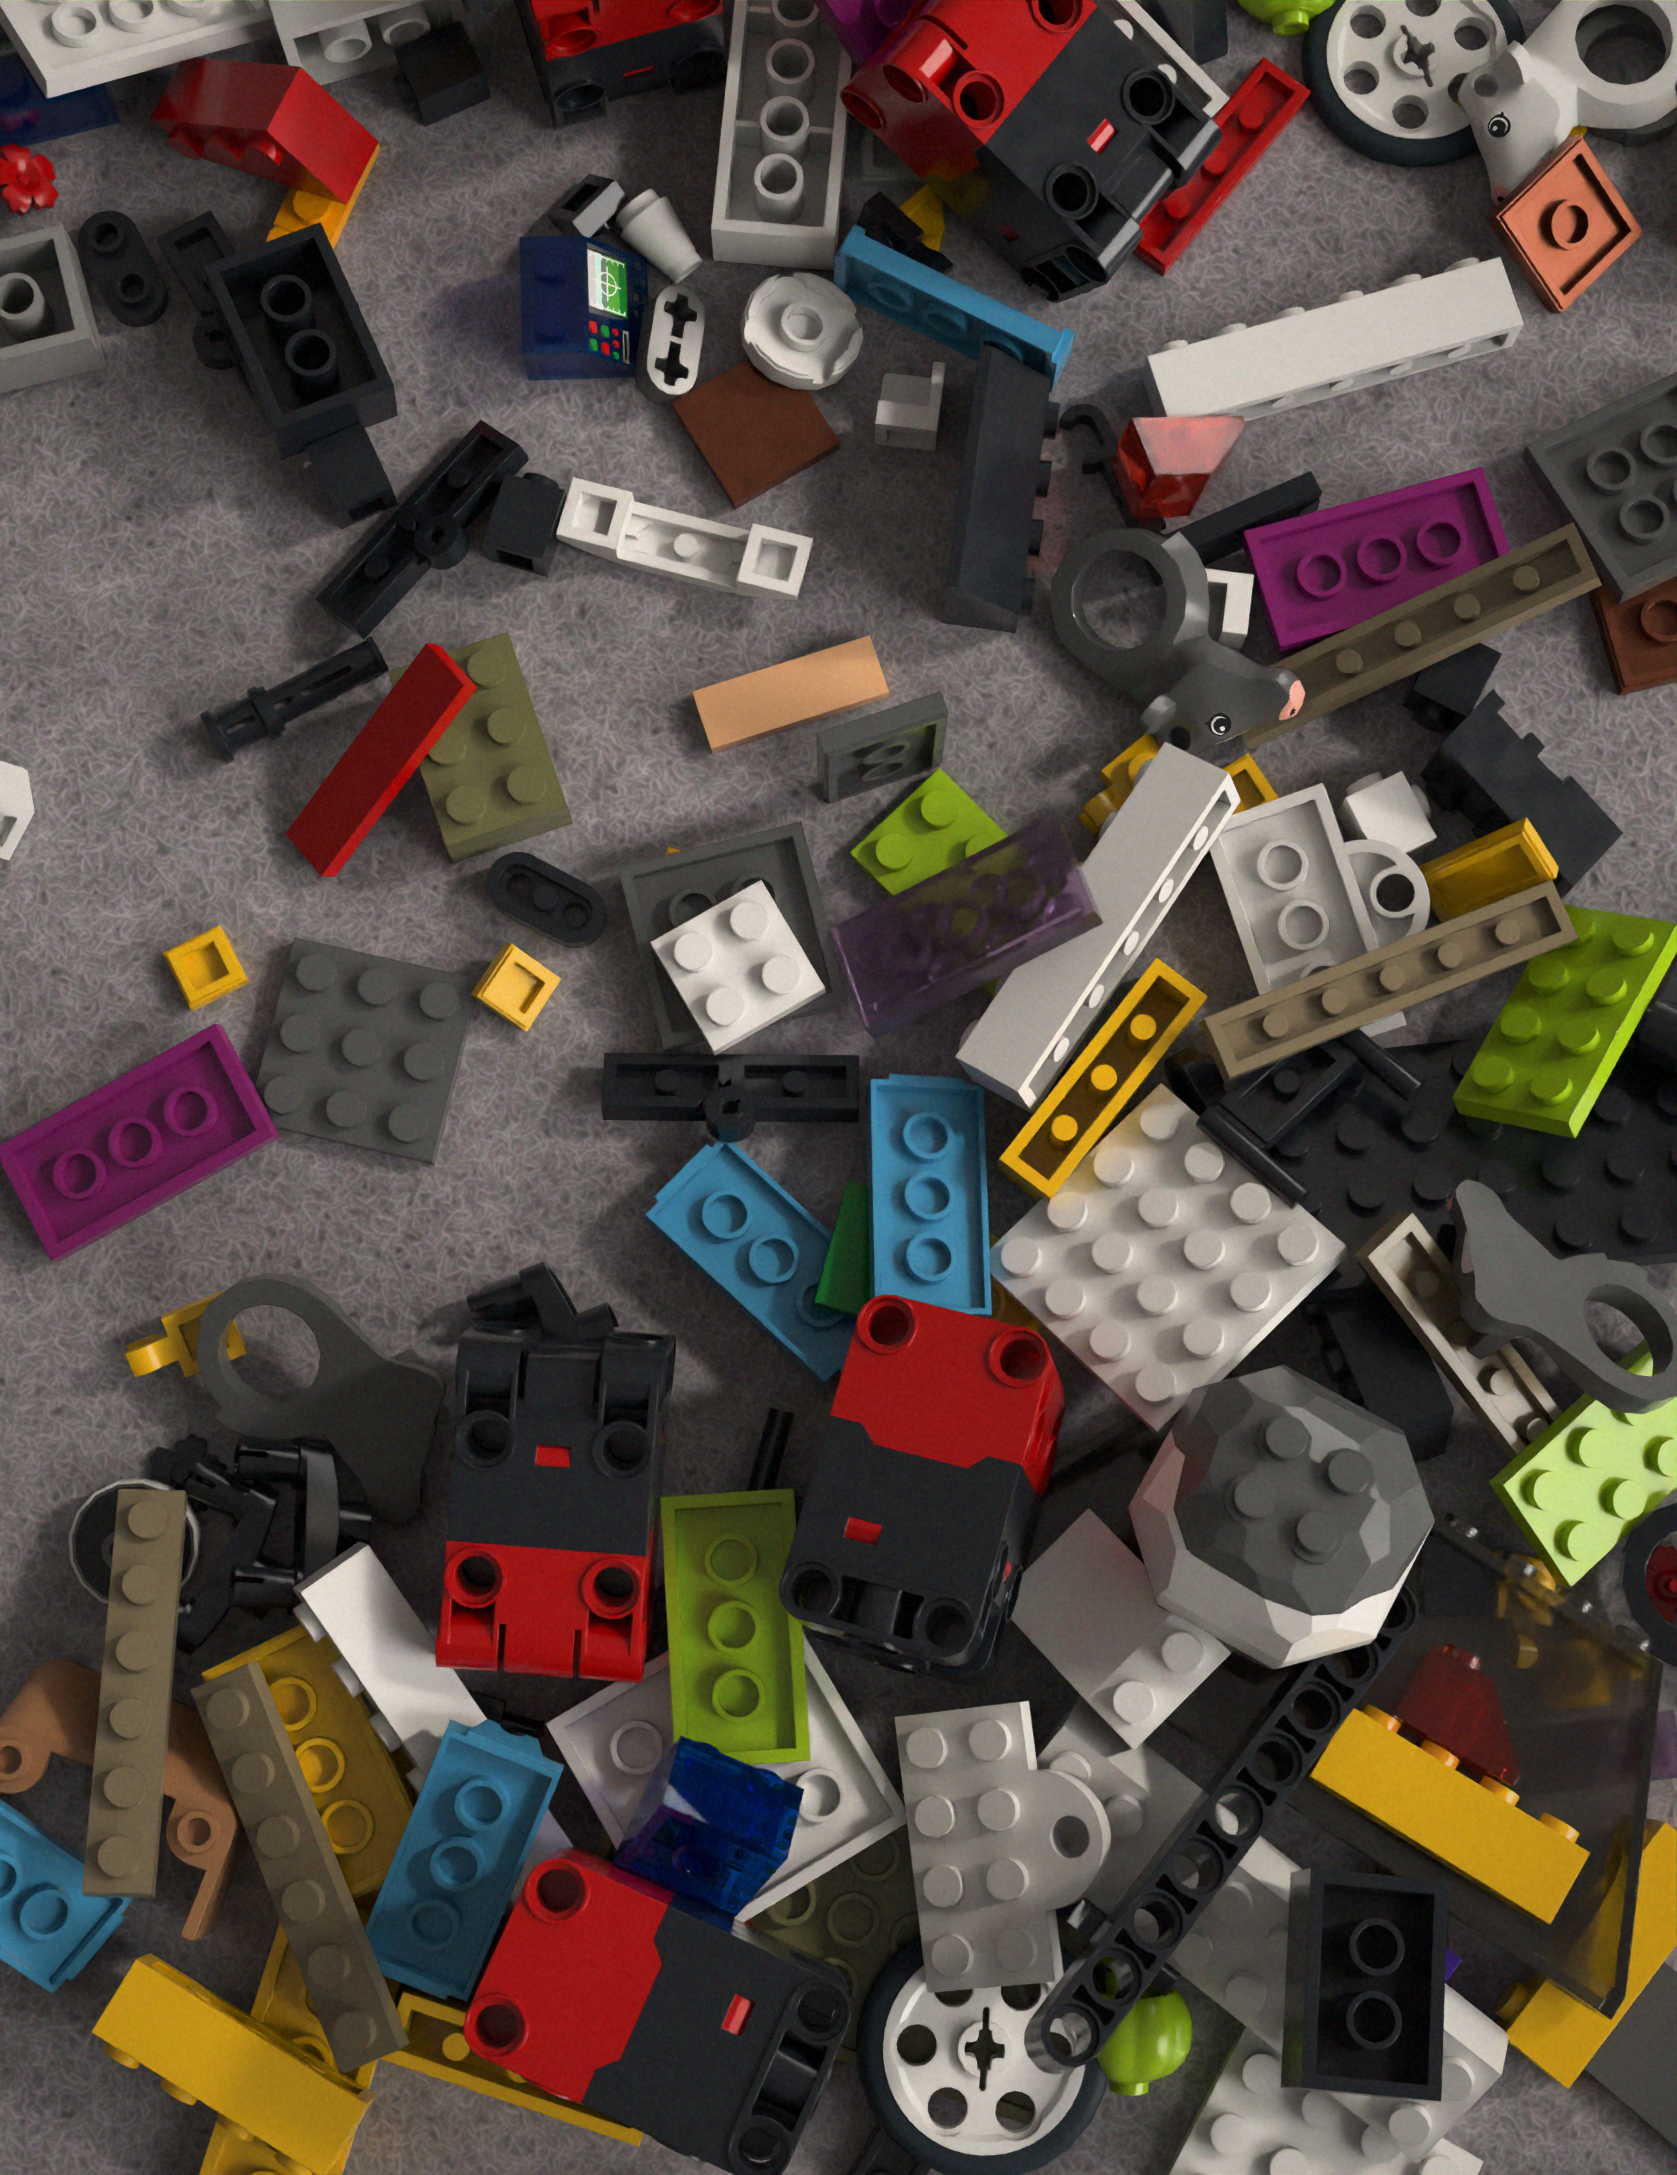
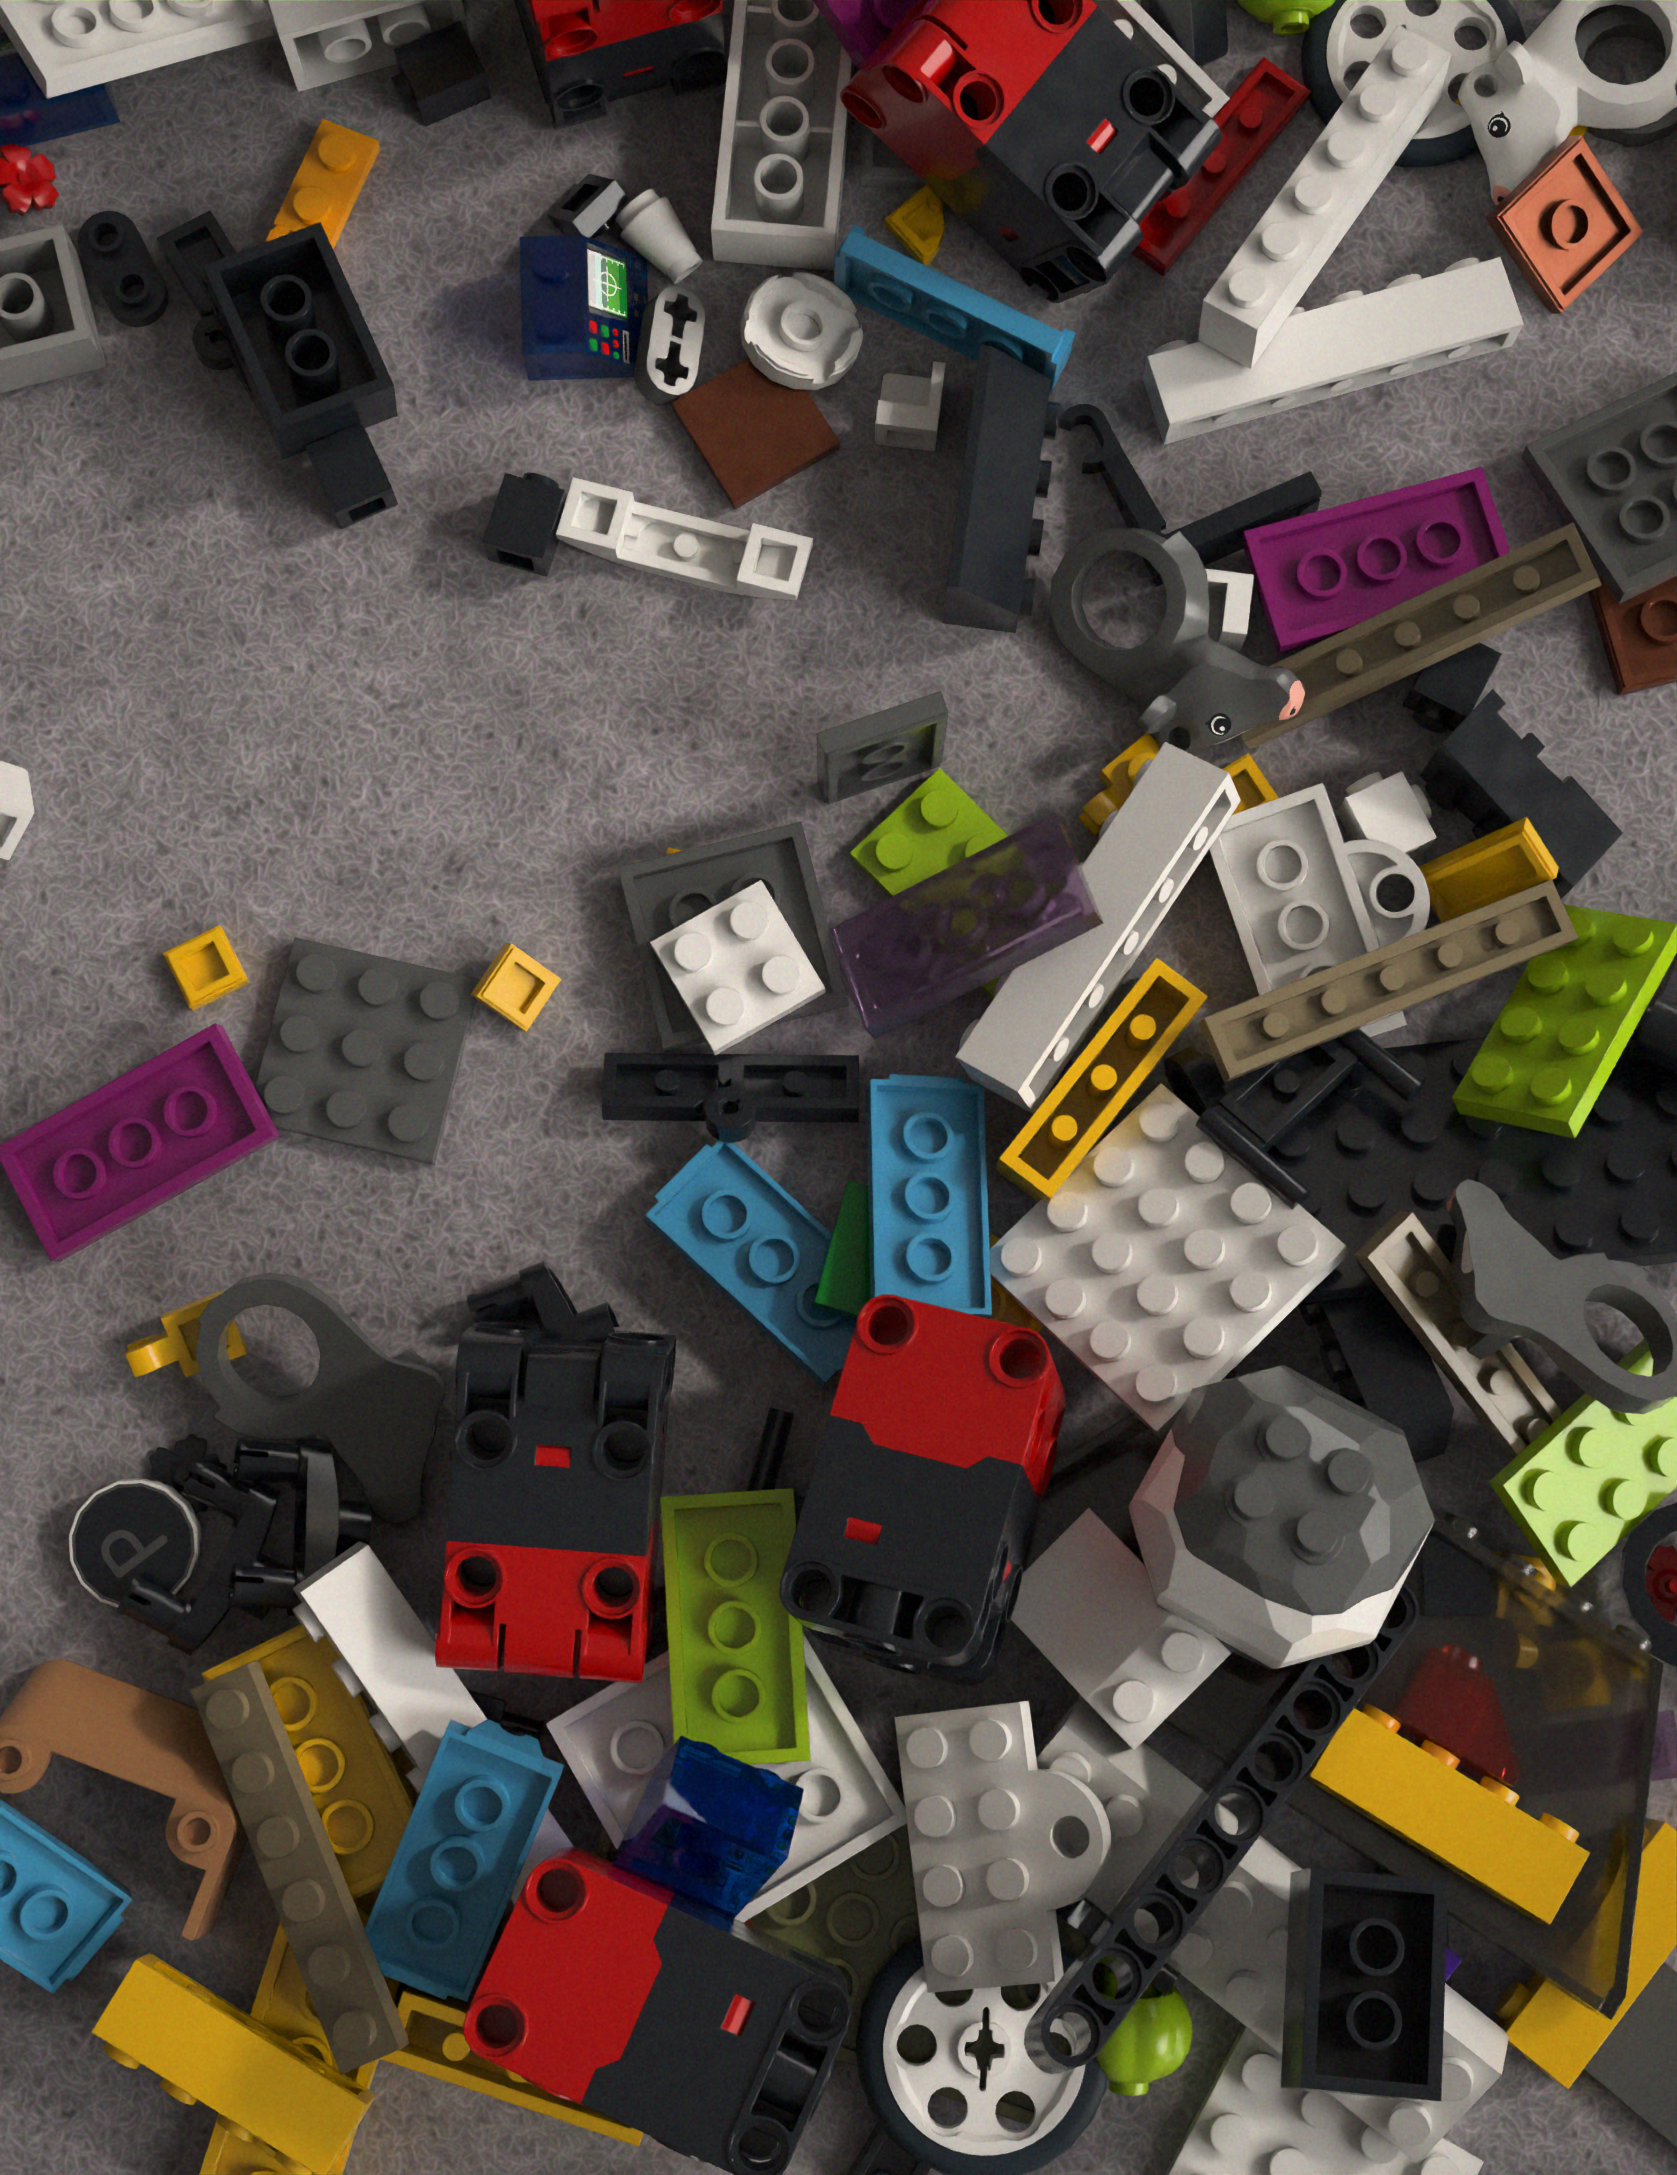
dark tan plate [82,1489,188,1898] -> none
red wedge [150,58,379,205] -> none
black pin [199,636,389,765] -> none
red tile [285,643,478,877] -> none
black hinge [315,420,530,640] -> none
olive brick [387,632,573,863] -> none
black plate [486,852,607,948] -> none
light nougat tile [692,635,889,754] -> none
black plate [857,191,954,275] -> none
clear red slope [1111,416,1247,518] -> none
none -> white brick [1198,25,1451,369]

